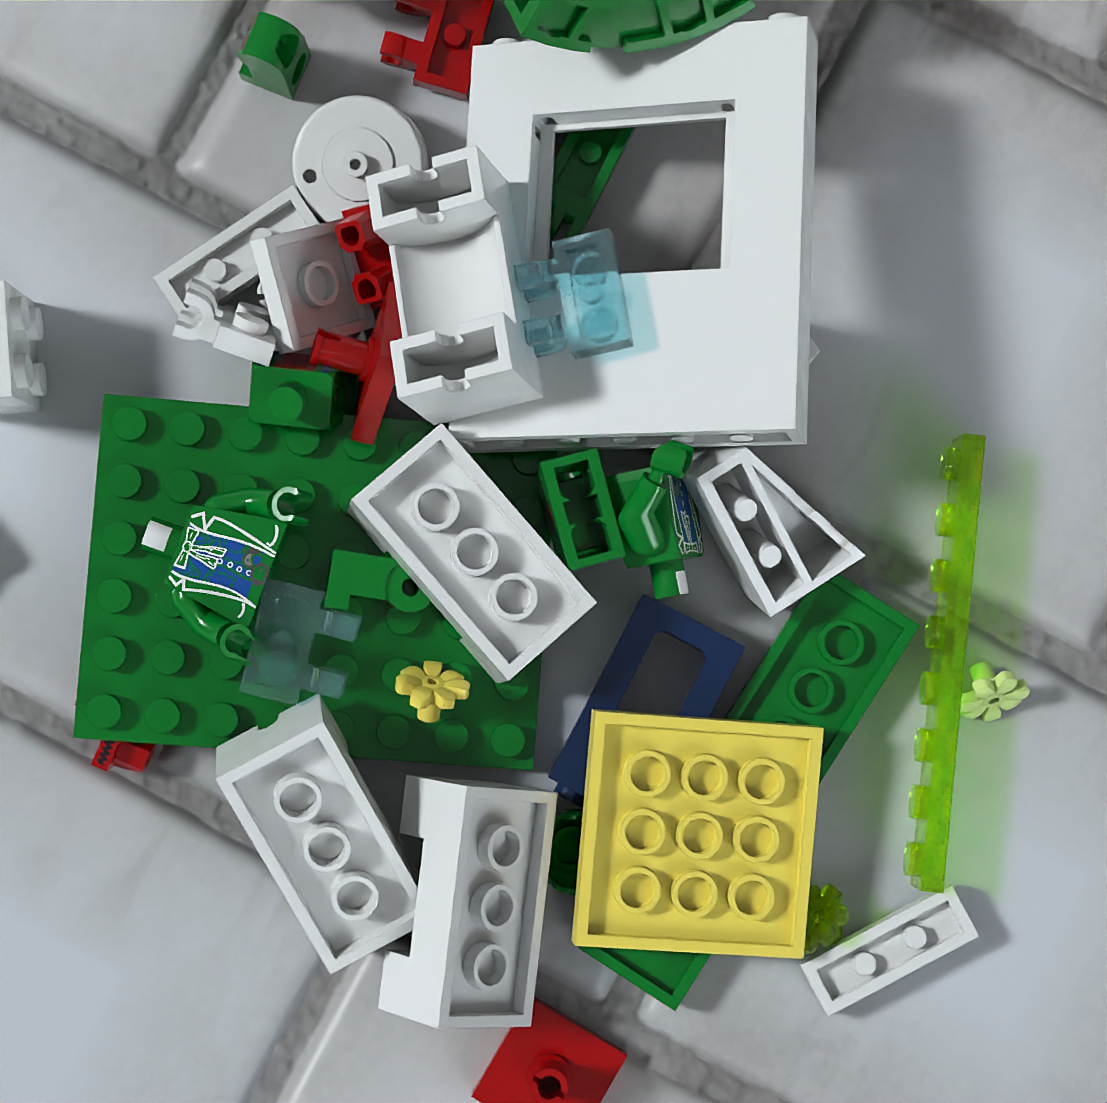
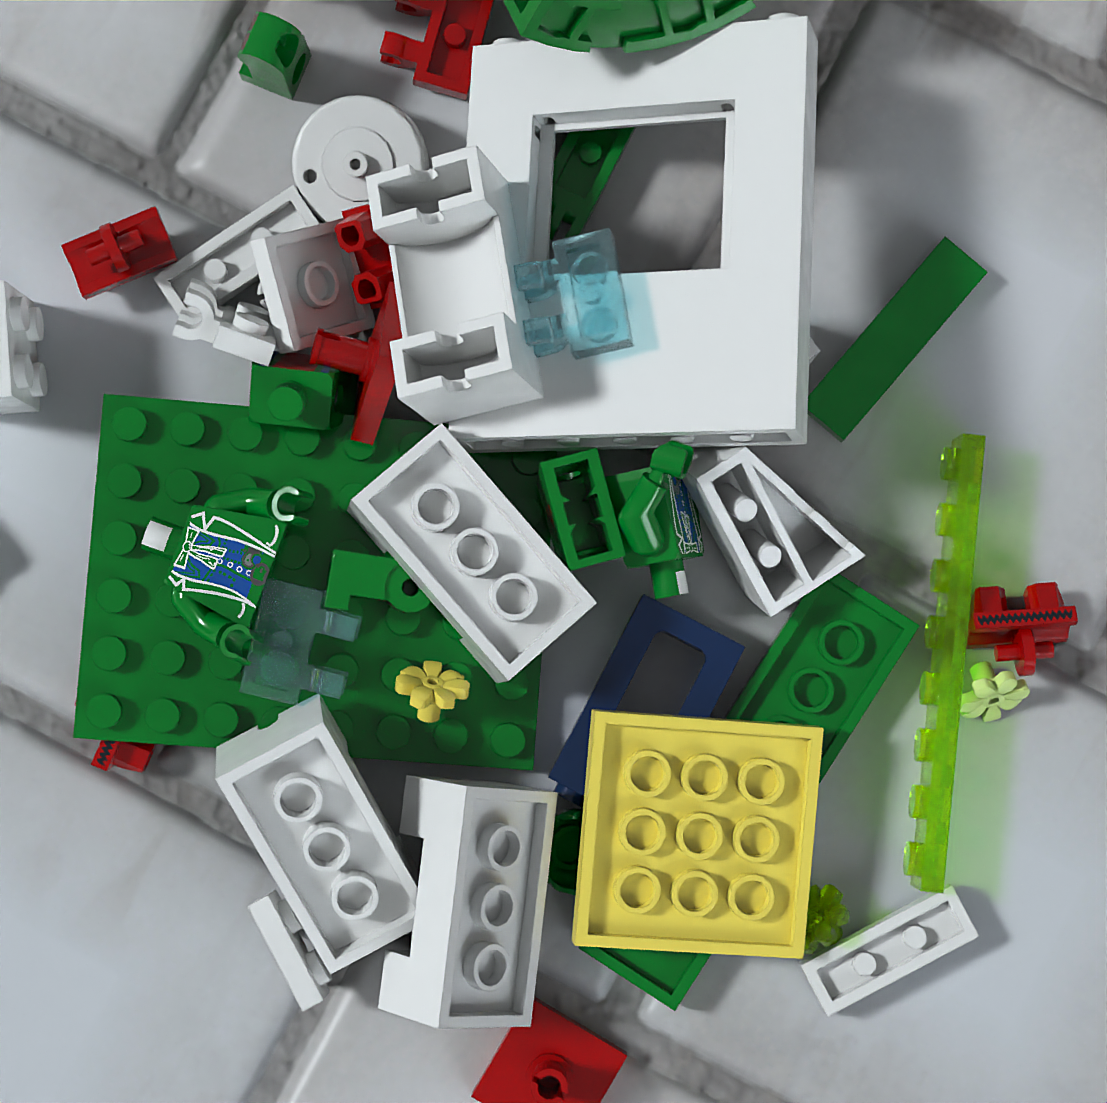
none -> red hips [61,206,179,300]
none -> white plate [247,890,332,1012]
none -> green tile [807,236,988,442]
none -> red hips [963,582,1078,677]

